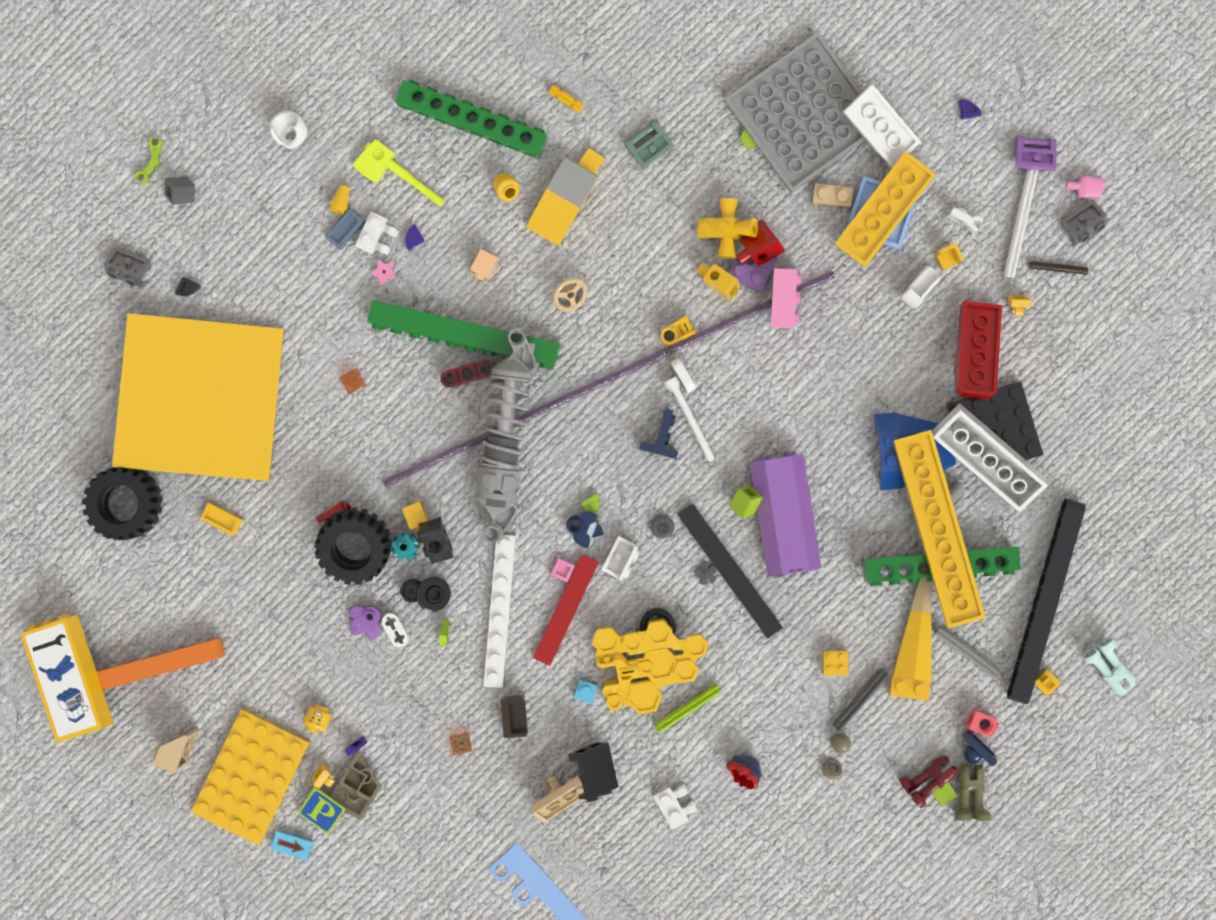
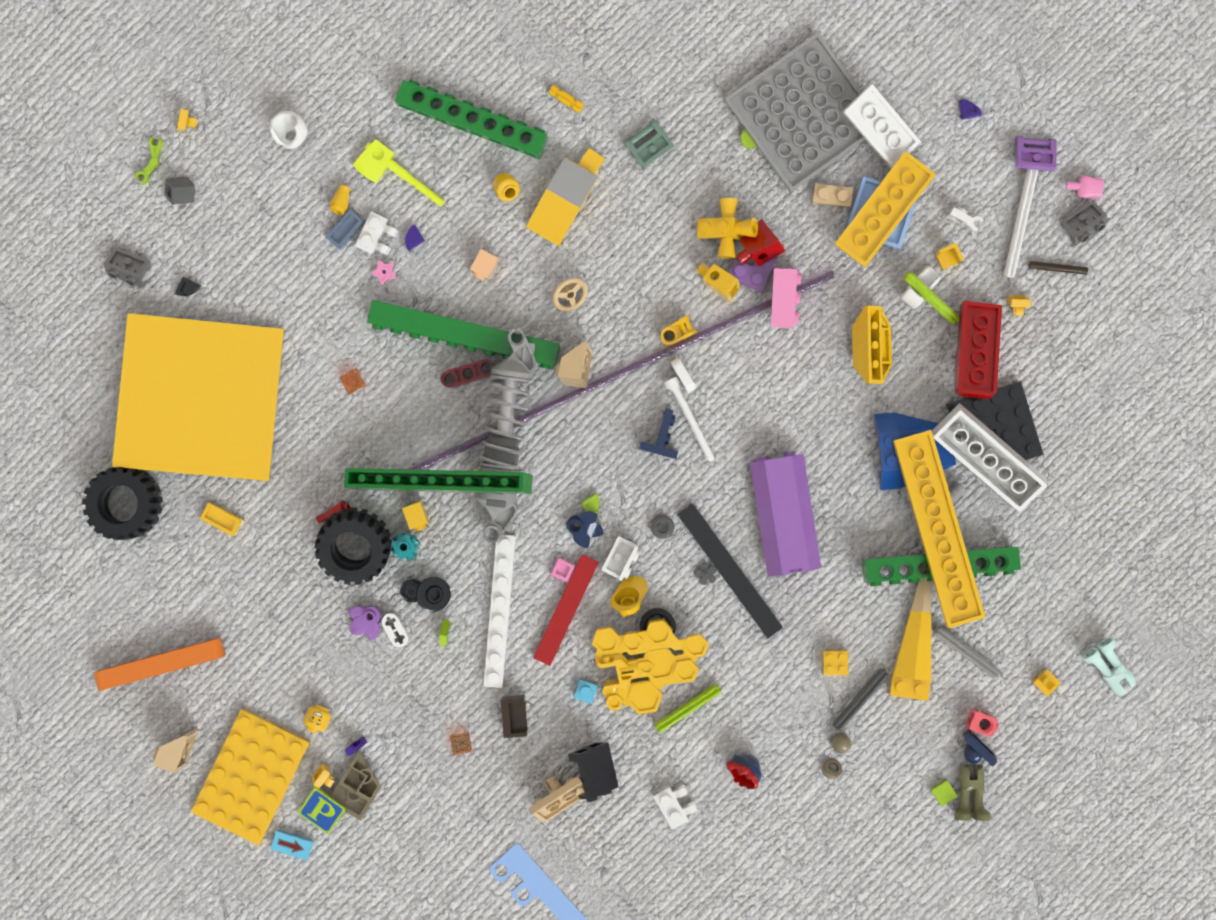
brick [20,613,114,743] -> none
black brick [417,517,454,564] -> none
lime brick [729,486,763,518] -> none
dark red piece [898,755,959,809] -> none
black beam [1007,498,1086,704] -> none
none -> yellow tile [176,109,197,132]
none -> green brick [344,468,533,494]
none -> tan slope [556,341,593,388]
none -> yellow piece [610,576,648,618]
none -> yellow wedge [852,306,892,384]
none -> lime axle [903,271,960,325]

